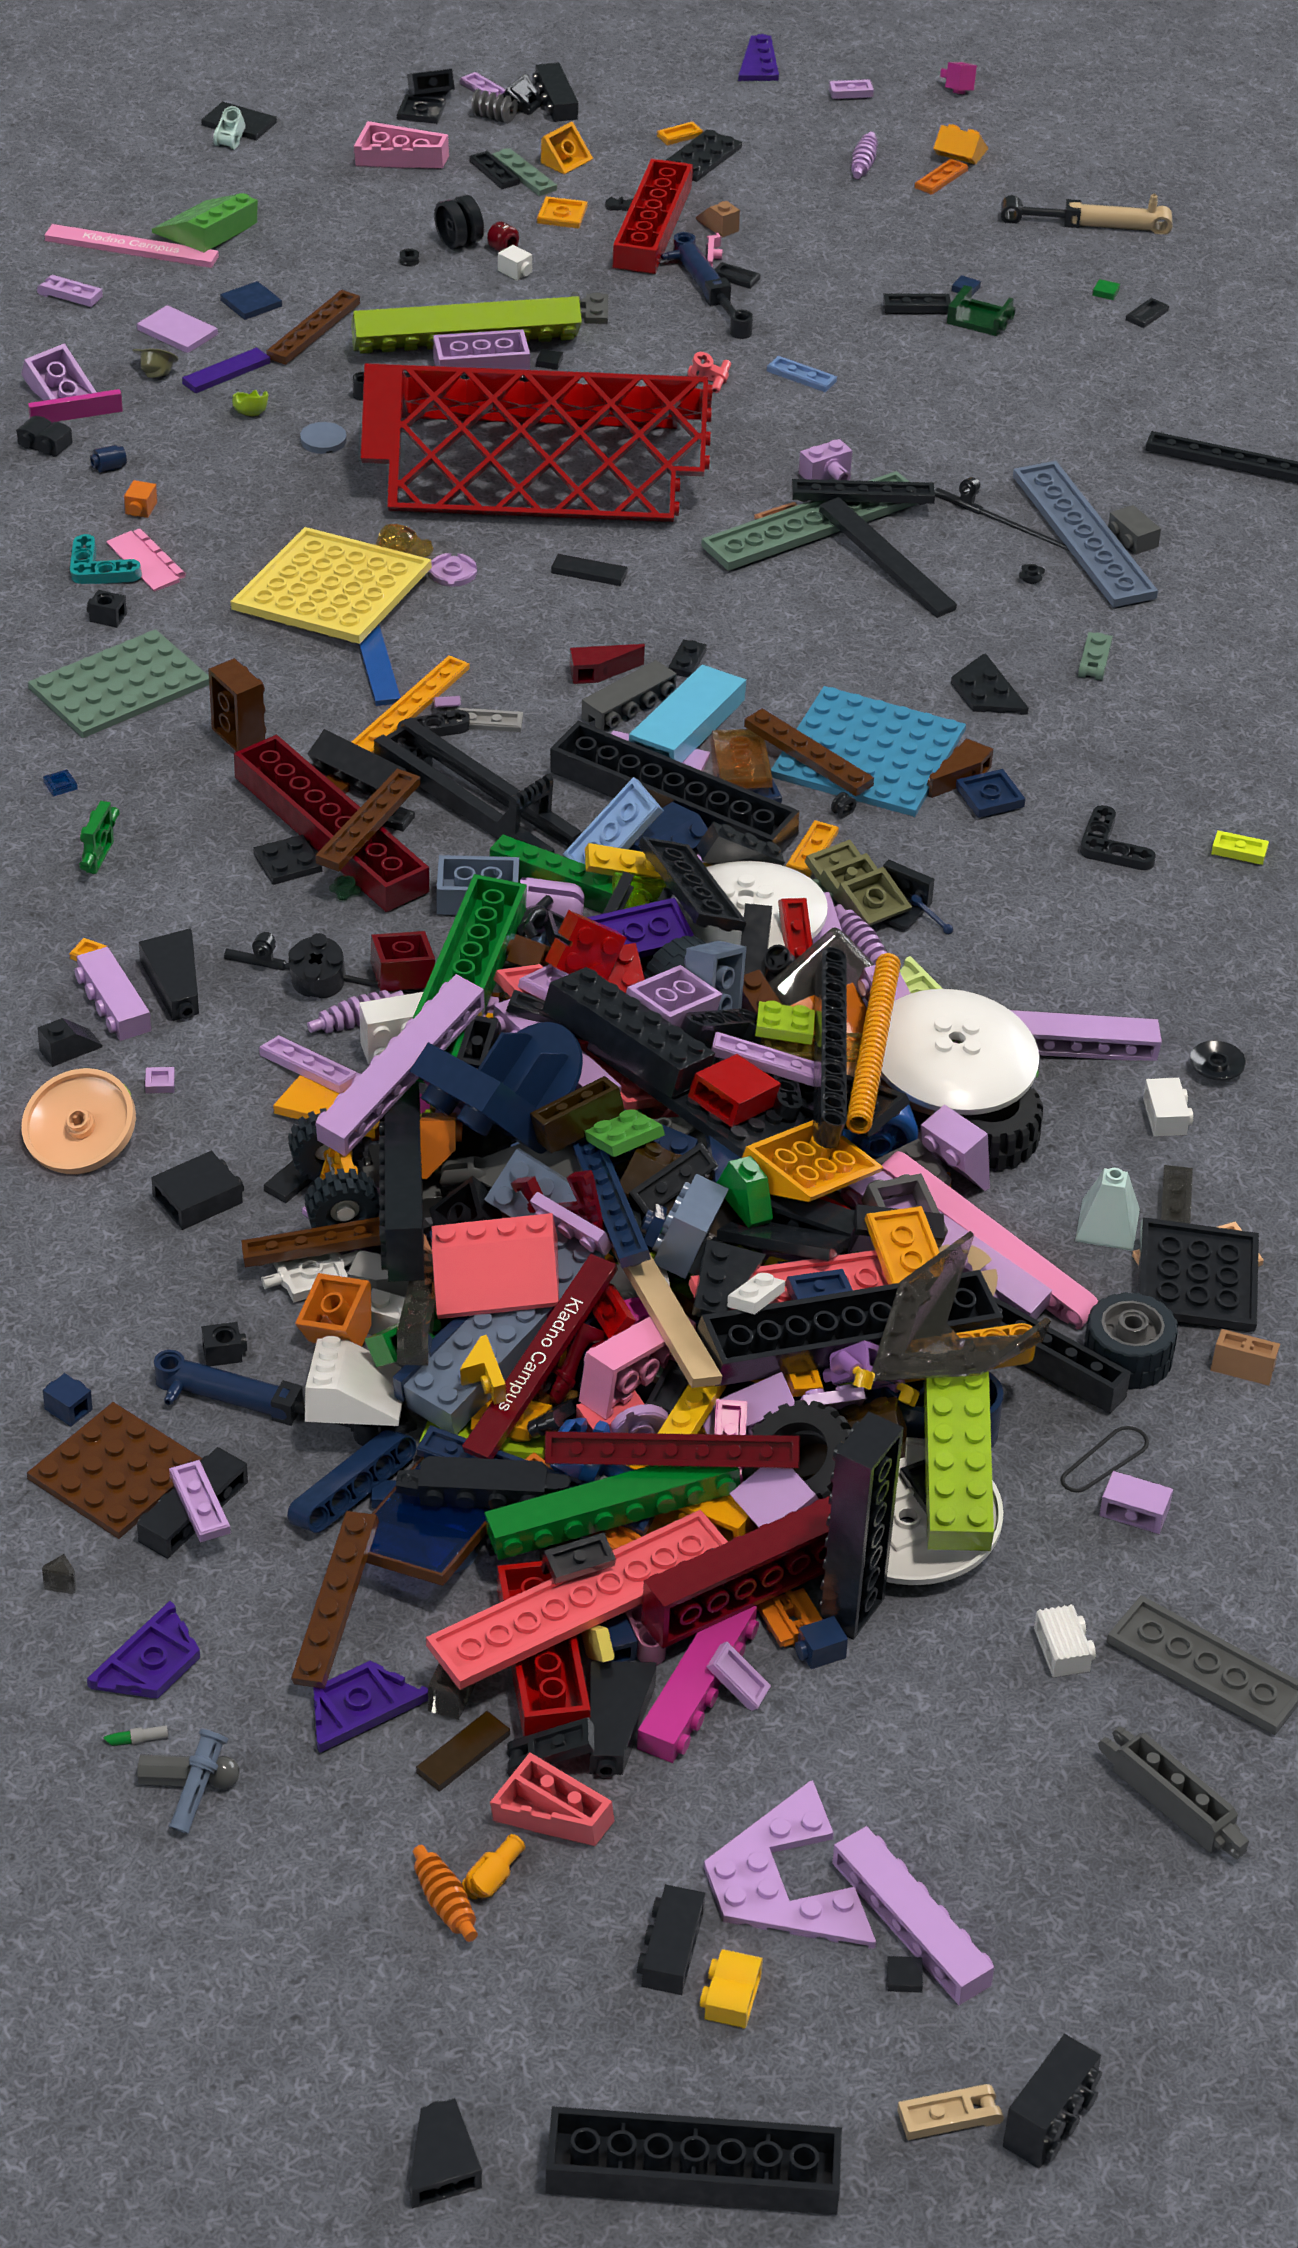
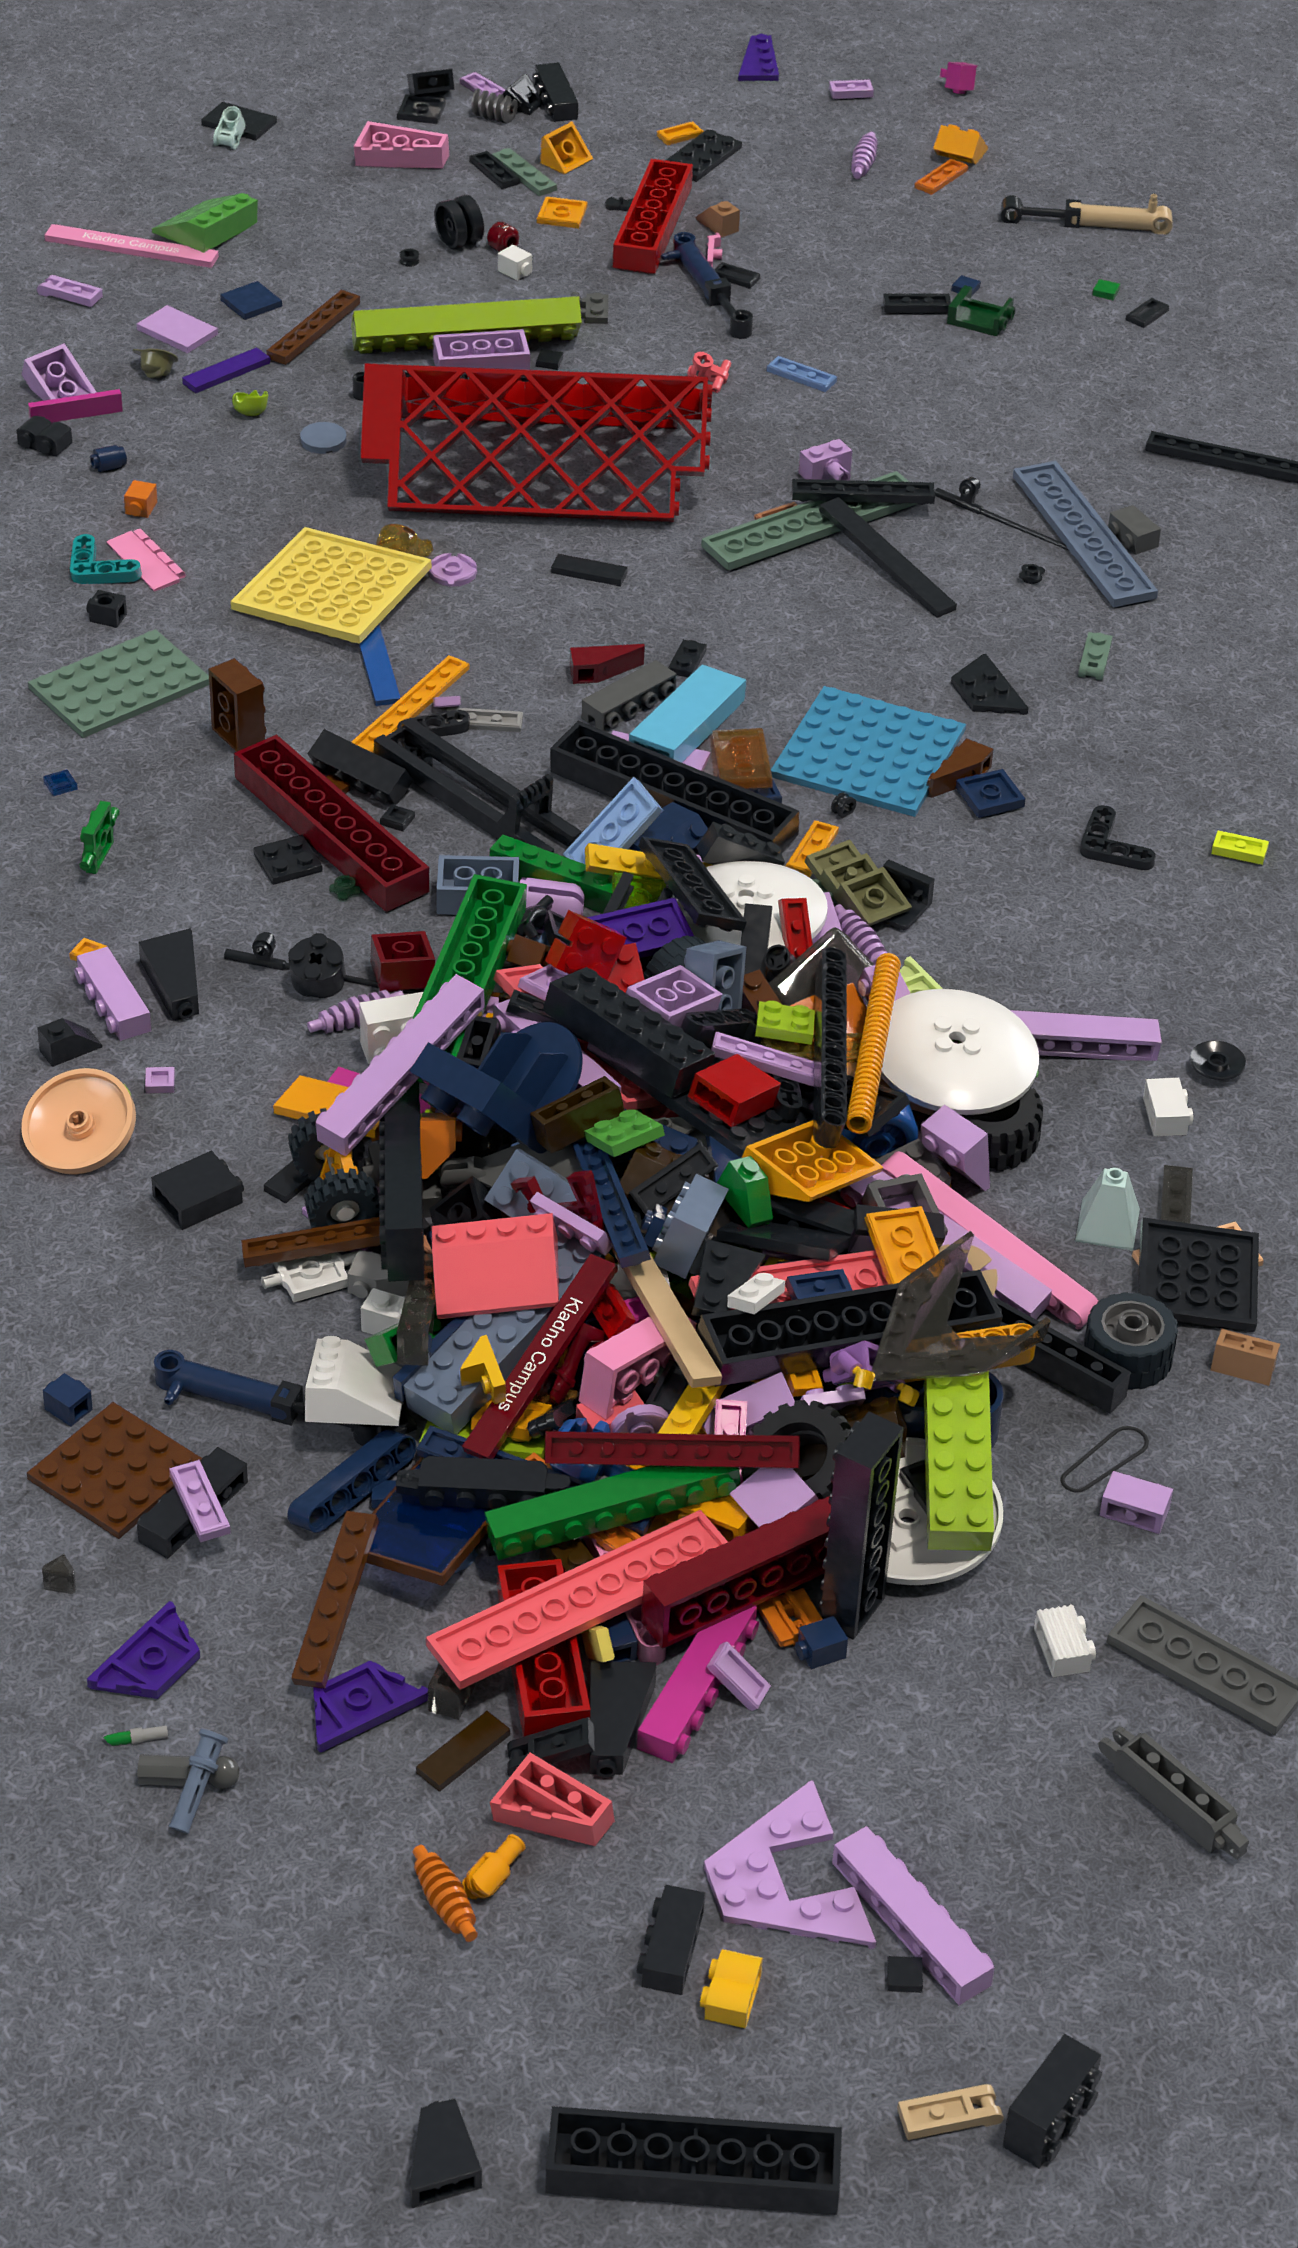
black brick [201,1322,247,1367] -> none
lavender tile [259,1036,359,1094] -> none
orange slope [295,1273,372,1347] -> none
reddish brown plate [316,768,420,872] -> none
black panel [541,1533,616,1584] -> none
reddish brown plate [744,708,874,796] -> none
dark blue hinge [910,895,953,934] -> none

